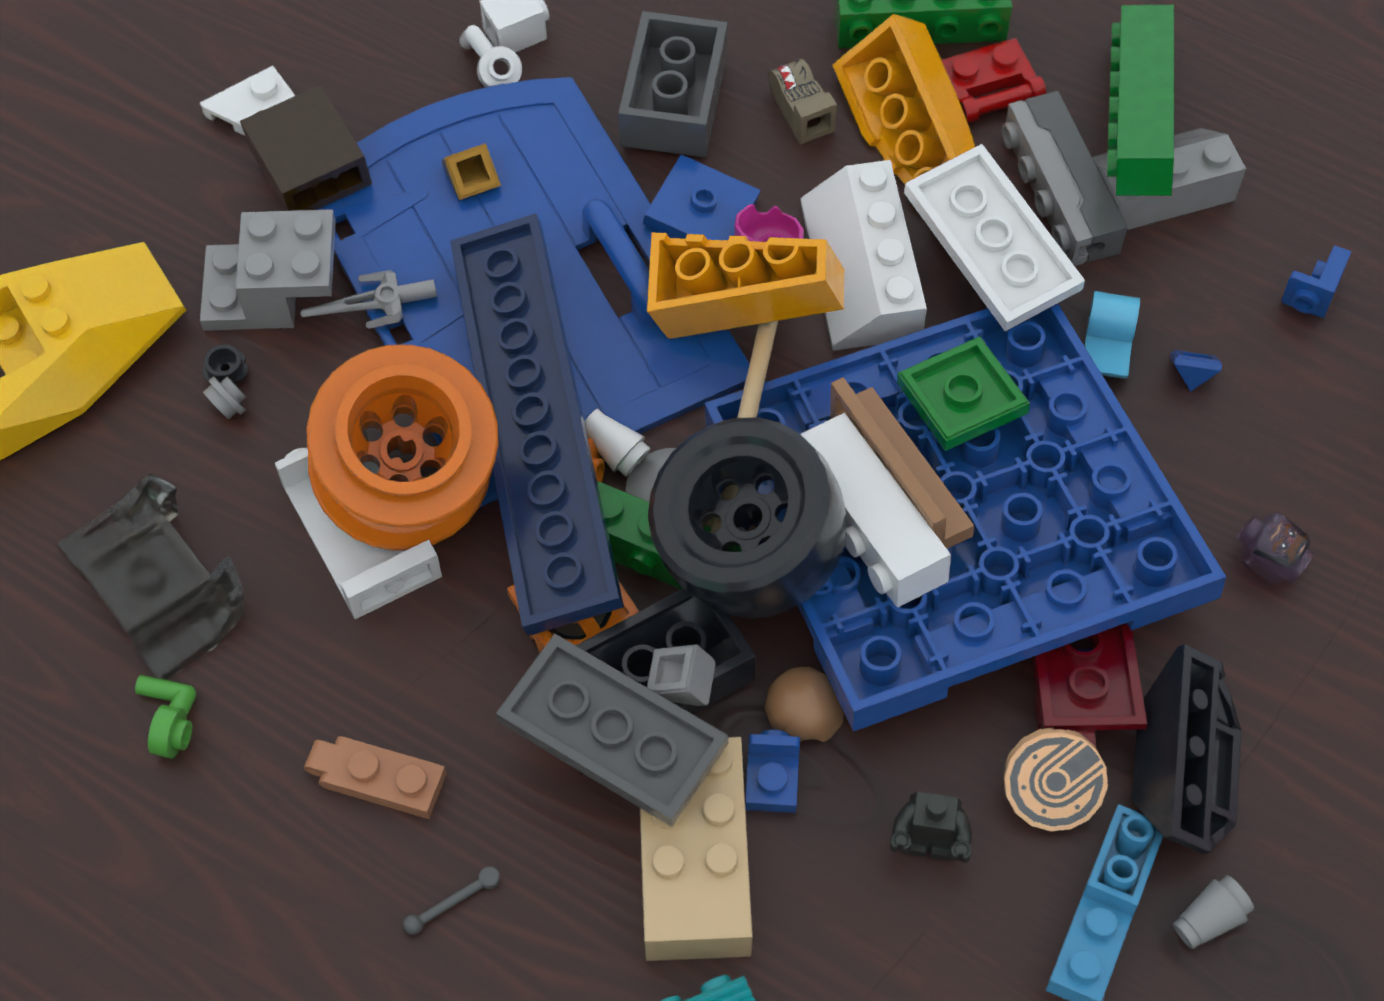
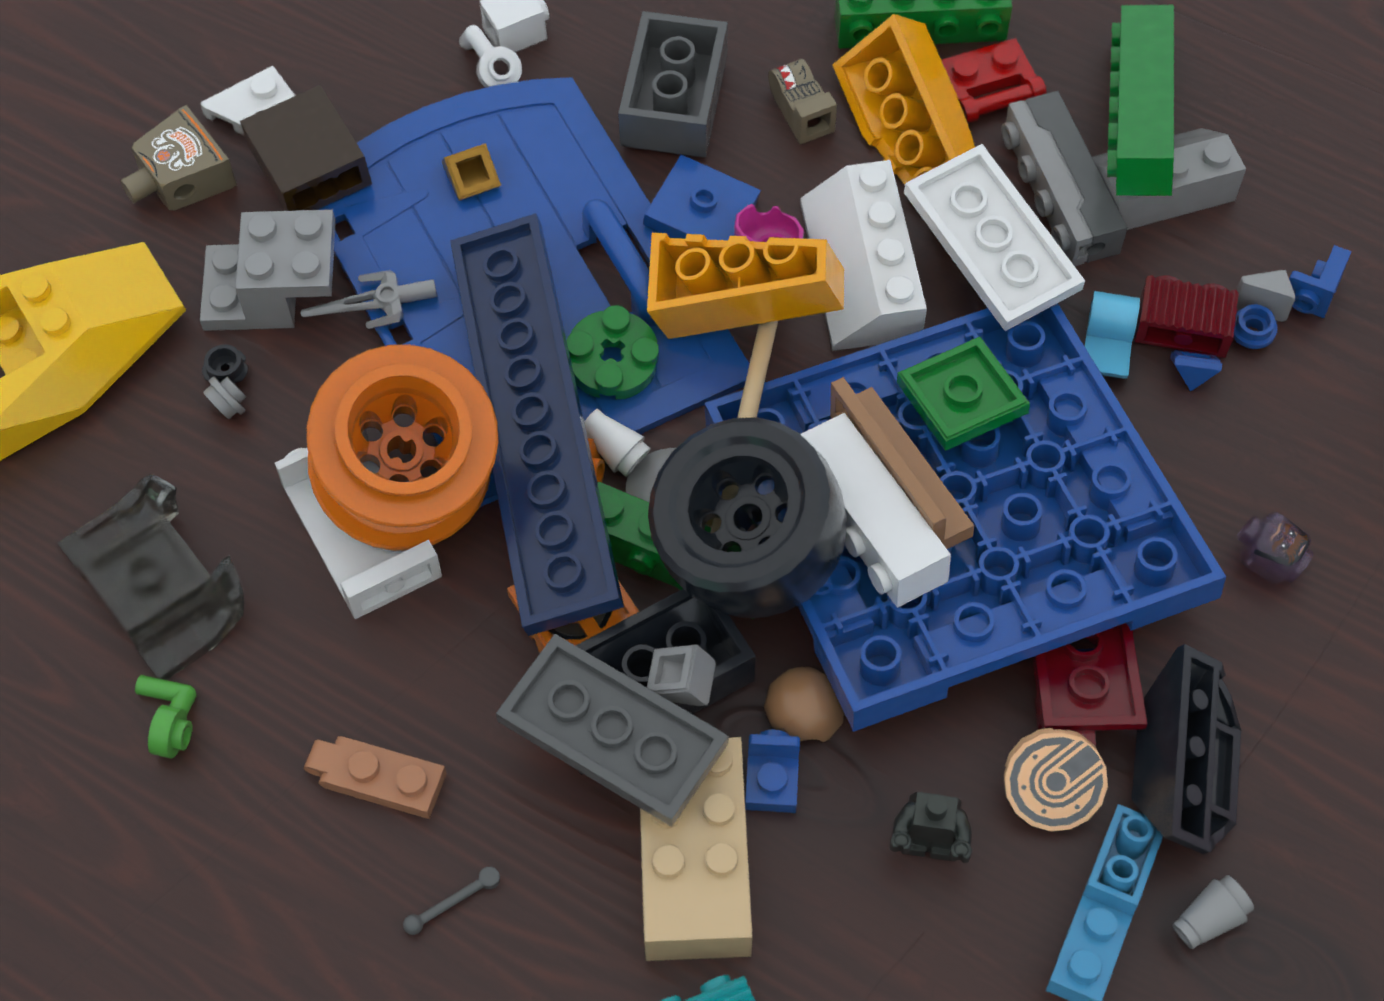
none -> dark tan torso [120,105,237,211]
none -> green plate [567,305,659,400]
none -> dark red brick [1134,275,1239,358]
none -> blue plate [1233,304,1278,349]
none -> light grey slope [1237,270,1295,321]

